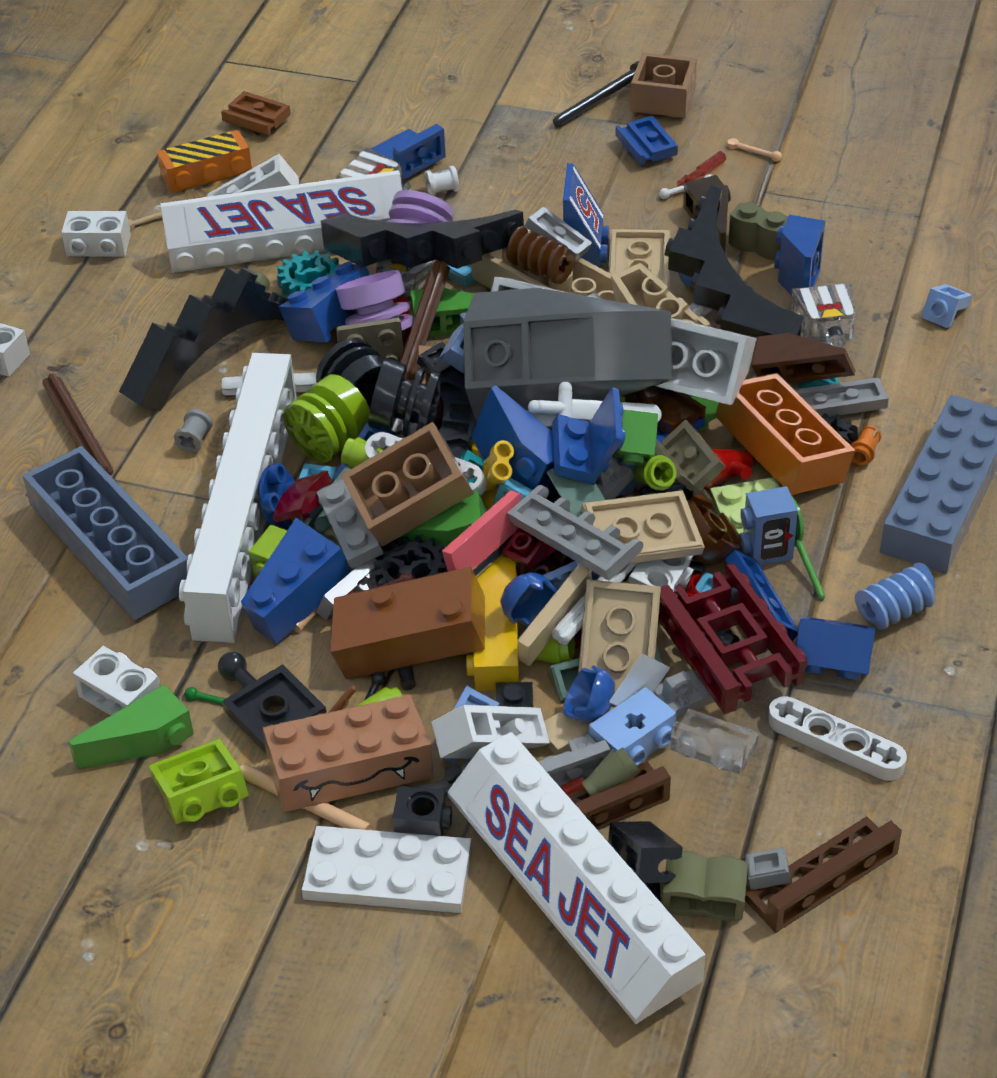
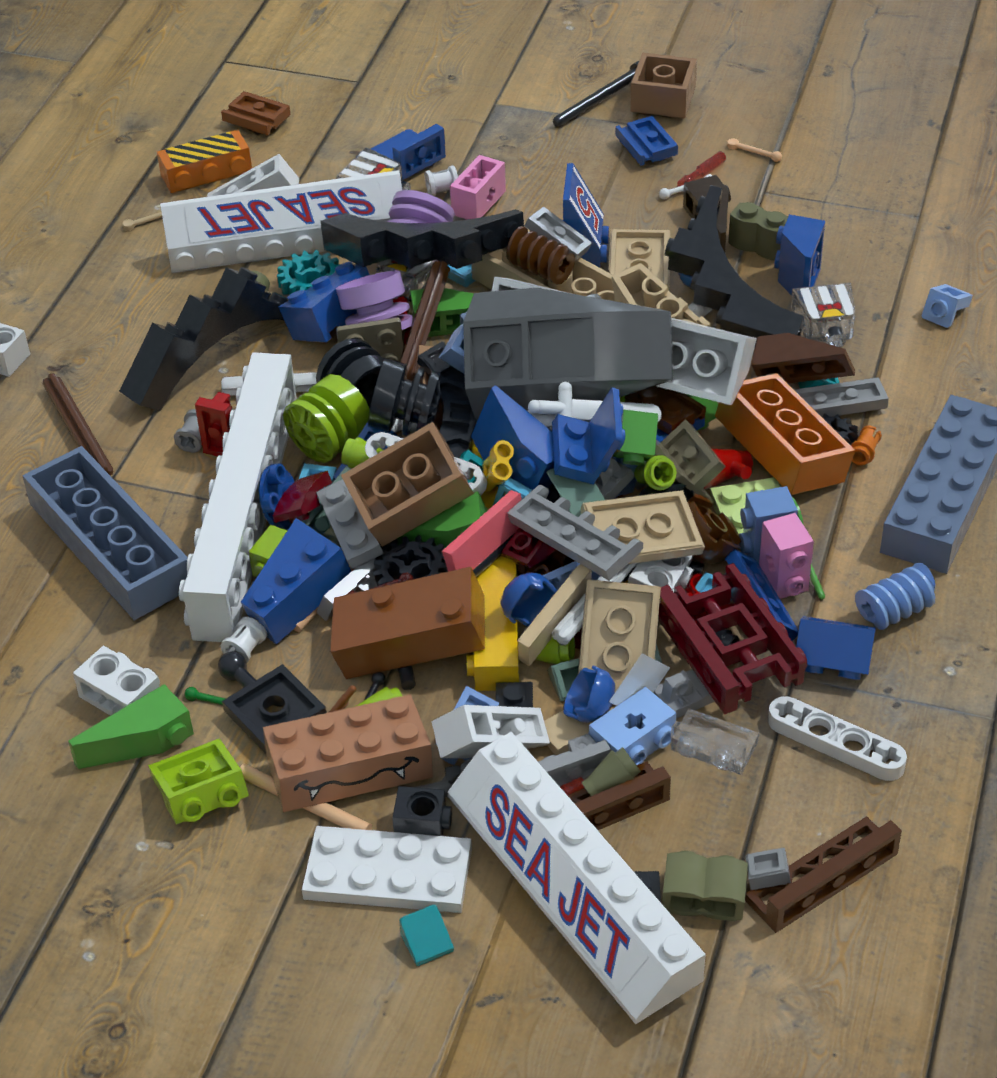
white brick [61,211,131,257] -> none
black hinge [608,821,683,884] -> none
none -> red hinge [195,392,232,457]
none -> white bush [220,617,267,663]
none -> teal slope [399,904,454,966]
none -> bright pink brick [450,155,506,220]
none -> bright pink brick [759,513,814,599]

